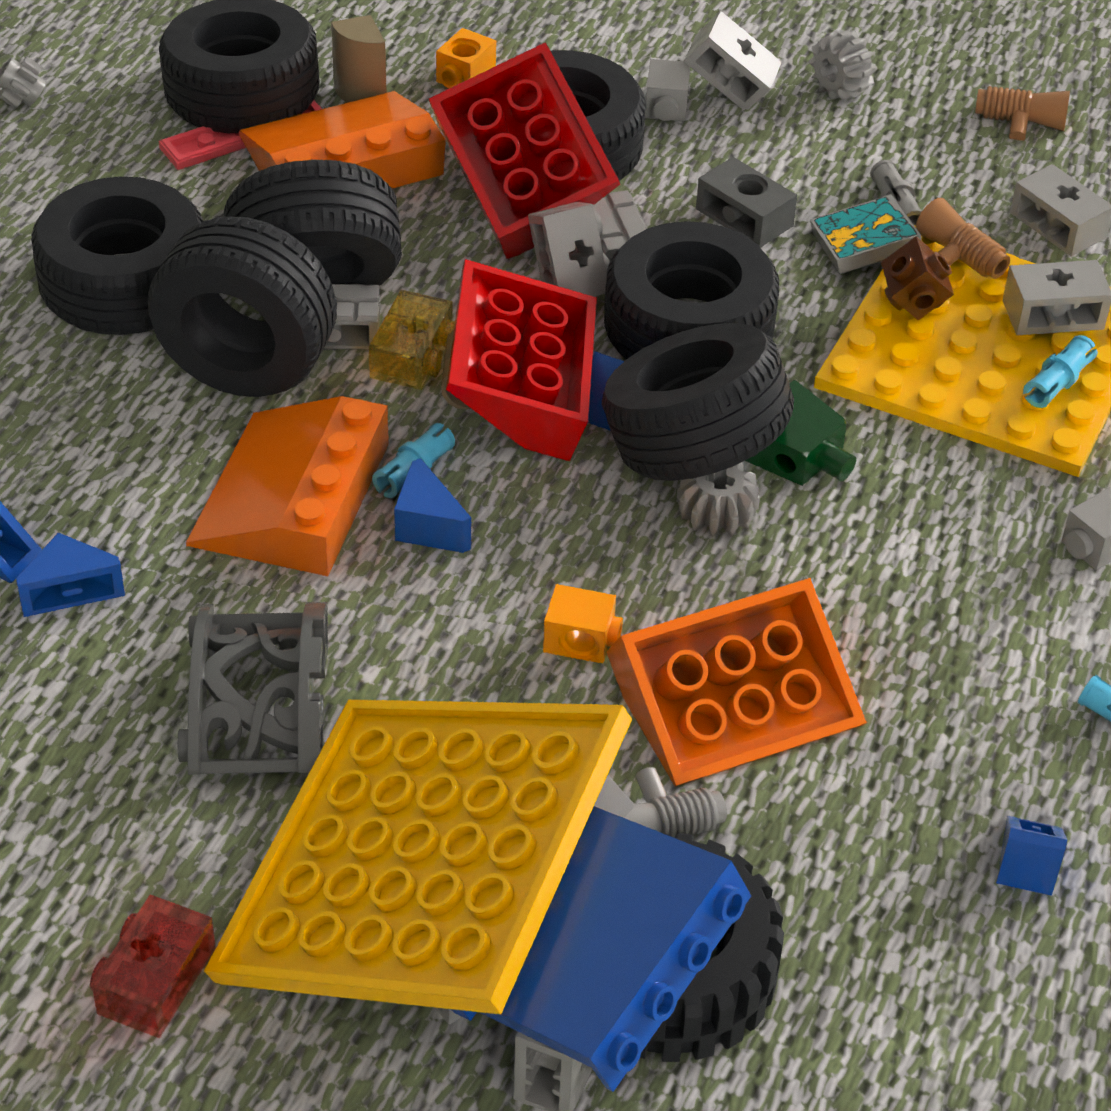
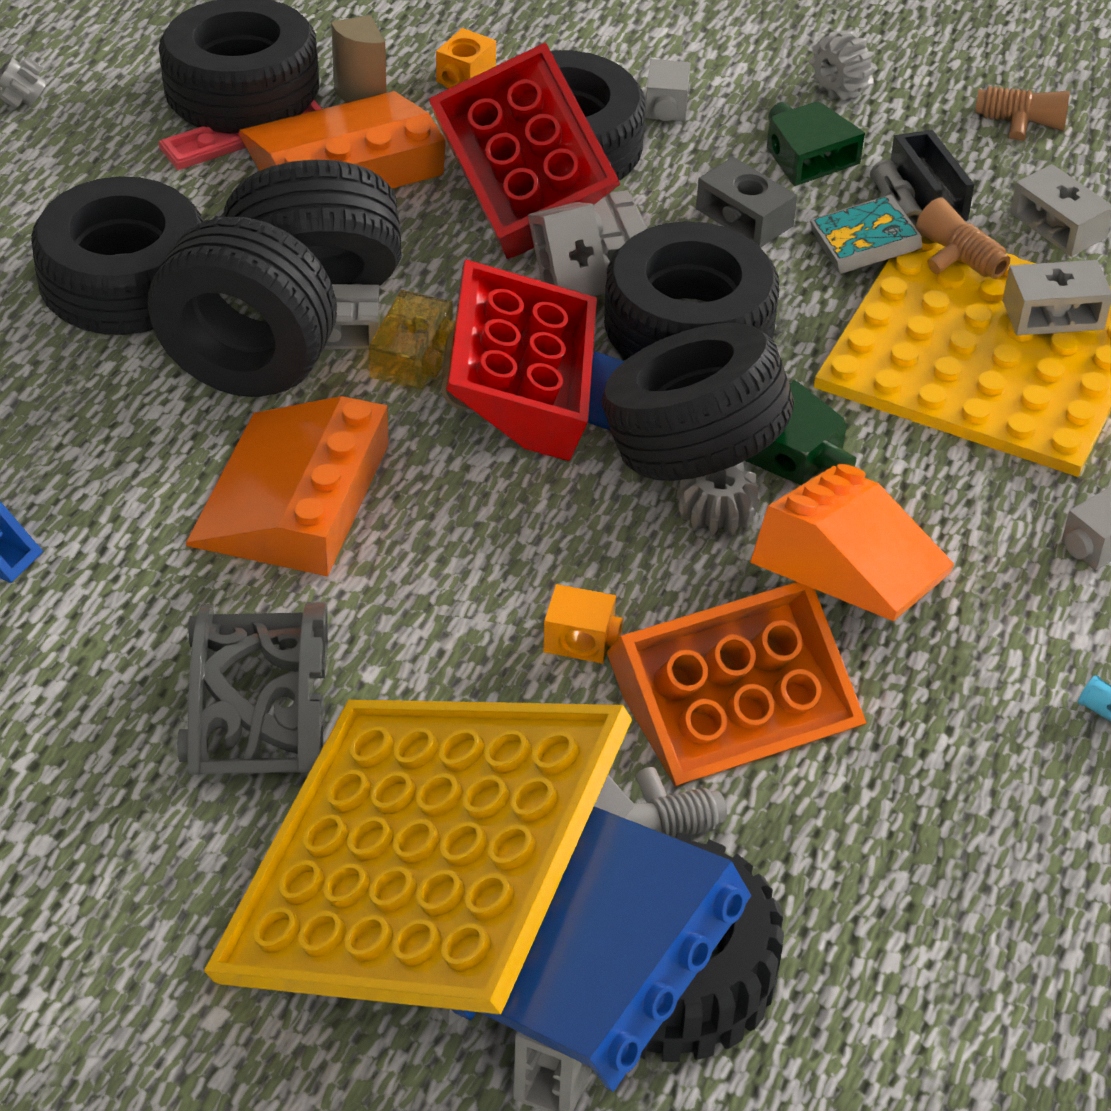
blue slope [16,532,125,617] -> none
clear red brick [90,894,216,1039] -> none
medium azure pin [372,423,455,498] -> none
blue slope [394,458,471,553] -> none
light grey brick [684,11,781,110] -> none
reddish brown brick [881,236,954,320] -> none
blue slope [996,816,1067,896] -> none
medium azure pin [1023,335,1098,408] -> none
none -> orange slope [750,464,954,621]
none -> dark green torso [767,102,865,186]
none -> black window [890,129,975,221]

